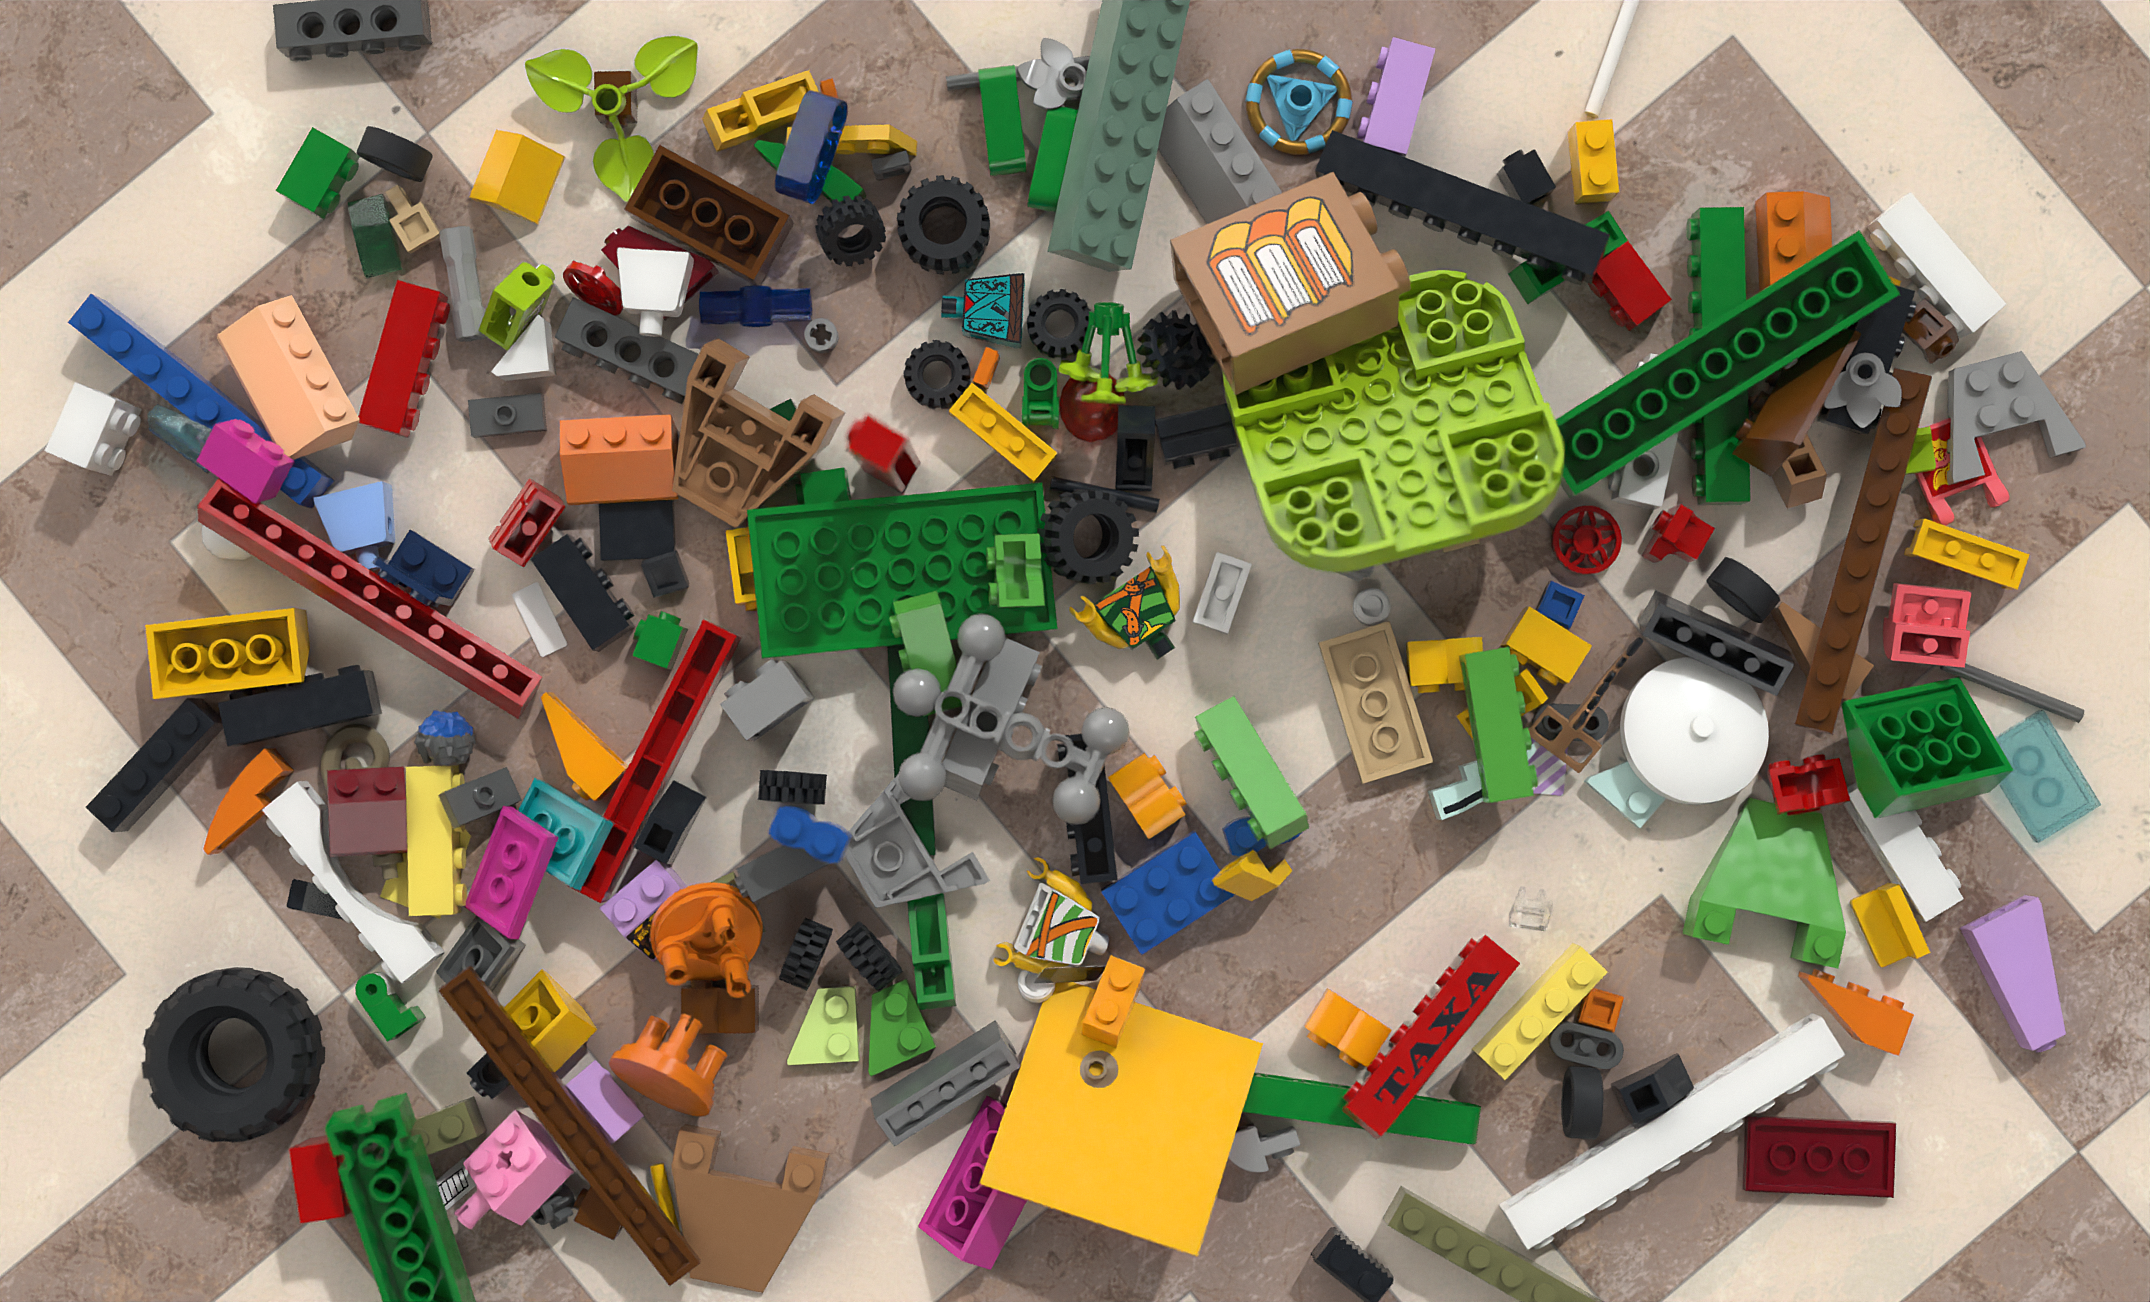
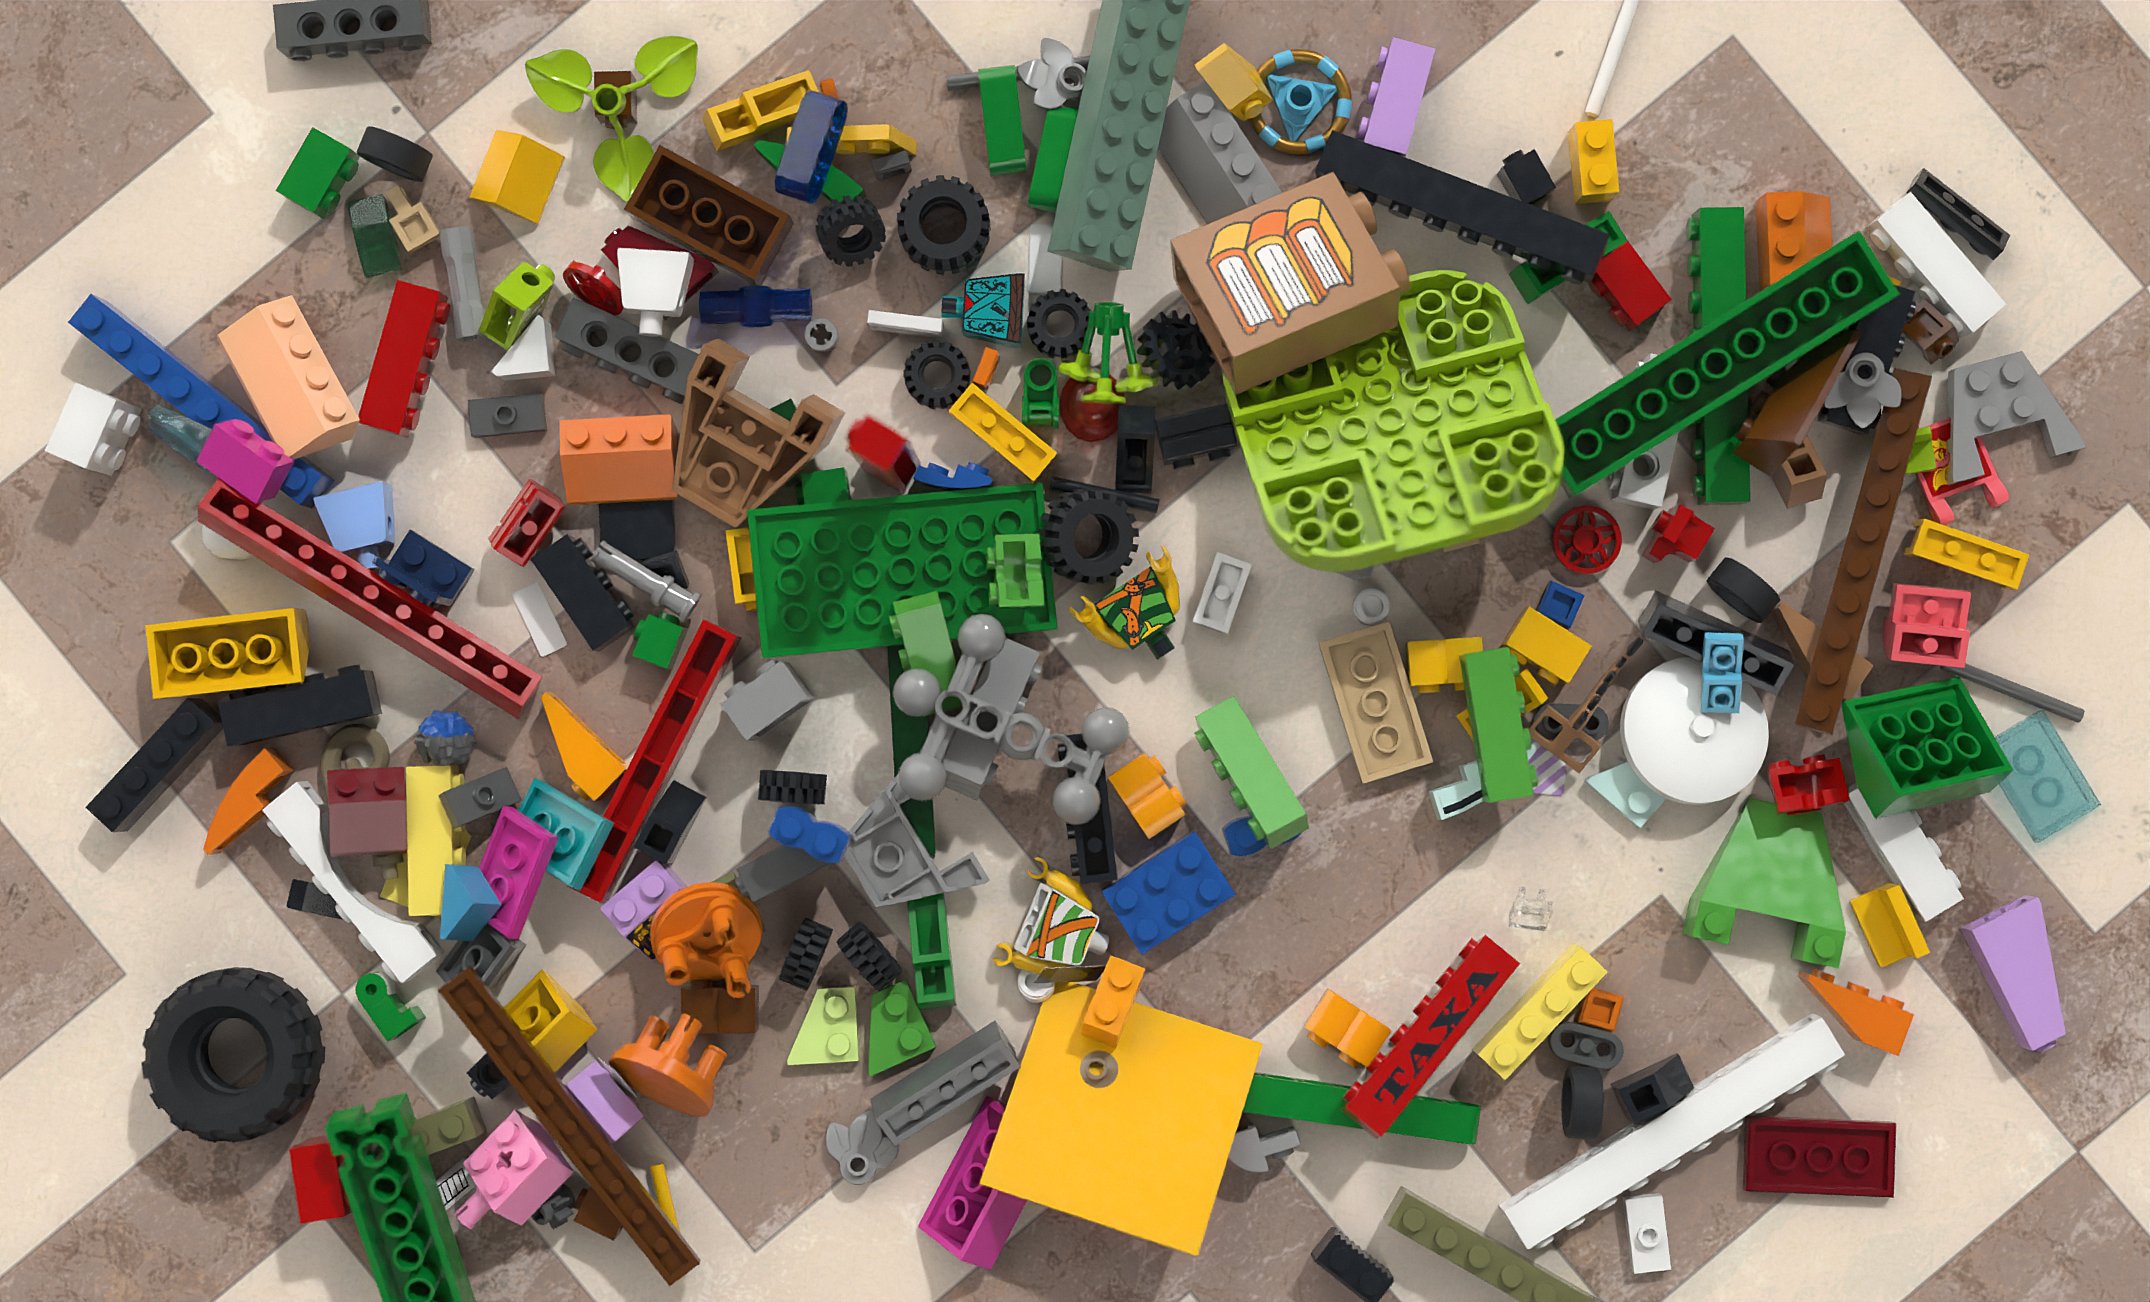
medium nougat wedge [671,1124,830,1293] -> none
yellow slope [1212,849,1293,901] -> none
none -> dark azure slope [440,864,502,941]
none -> light grey pin [591,540,701,623]
none -> white sticker [598,1058,638,1098]
none -> light grey plate [826,1110,899,1185]
none -> white tile [867,310,944,339]
none -> blue slope [913,462,994,491]
none -> white sticker [1028,224,1062,294]
none -> yellow slope [1195,43,1273,122]
none -> white plate [1623,1193,1671,1274]
none -> medium azure slope [1701,633,1744,713]
none -> black plate [1906,168,2010,261]

